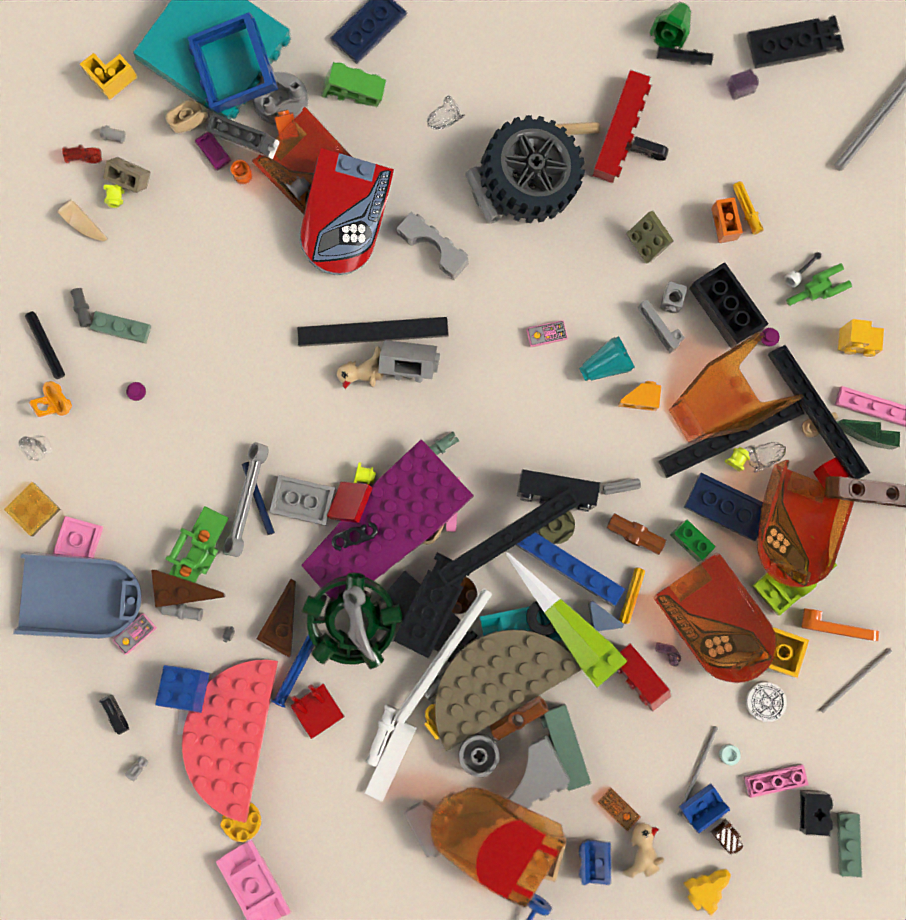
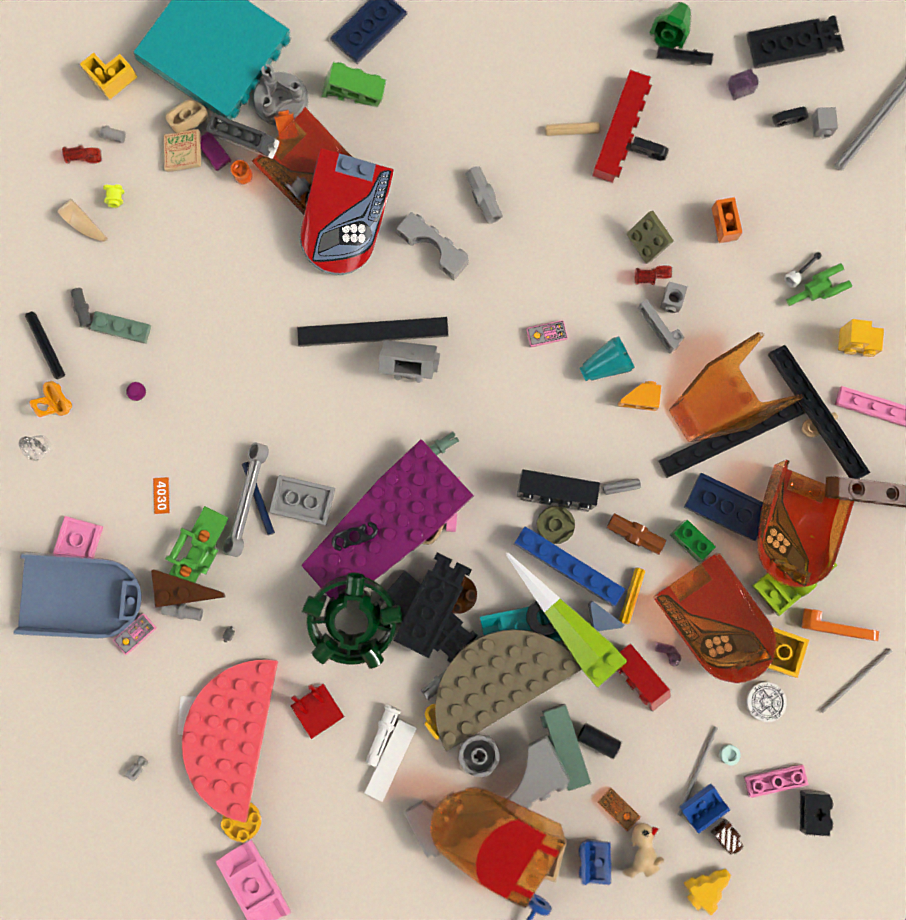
clear yellow plate [4,482,61,537] -> none
black piece [99,695,129,735] -> none
dark tan brick [103,157,151,193] -> none
blue brick [155,665,210,713] -> none
blue window [188,12,278,113] -> none
reddish brown wing [256,579,296,657] -> none
blue axle [271,634,314,708] -> none
red tile [327,482,373,523] -> none
tan animal [337,346,384,389] -> none
light grey piece [343,586,376,662] -> none
neon yellow brick [354,462,376,485] -> none
white axle [394,588,492,724] -> none
clear piece [427,95,465,130] -> none
black tile [436,487,581,588] -> none
wheel [479,115,585,223] -> none
dark orange piece [489,696,549,741] -> none
black brick [689,262,769,349] -> none
neon yellow brick [724,447,750,472] -> none
yellow axle [733,181,764,235] -> none
clear piece [744,442,786,473] -> none
magenta plate [760,328,780,347] -> none
red brick [813,457,849,489] -> none
clear green slope [837,419,900,450] -> none
sand green plate [837,813,862,877] -> none
none -> orange sticker [153,477,170,514]
none -> tan tile [164,129,201,172]
none -> black pin [577,723,622,759]
none -> clear red connector [634,266,672,285]
none -> black beam [772,107,809,127]
none -> light grey brick [812,107,838,138]

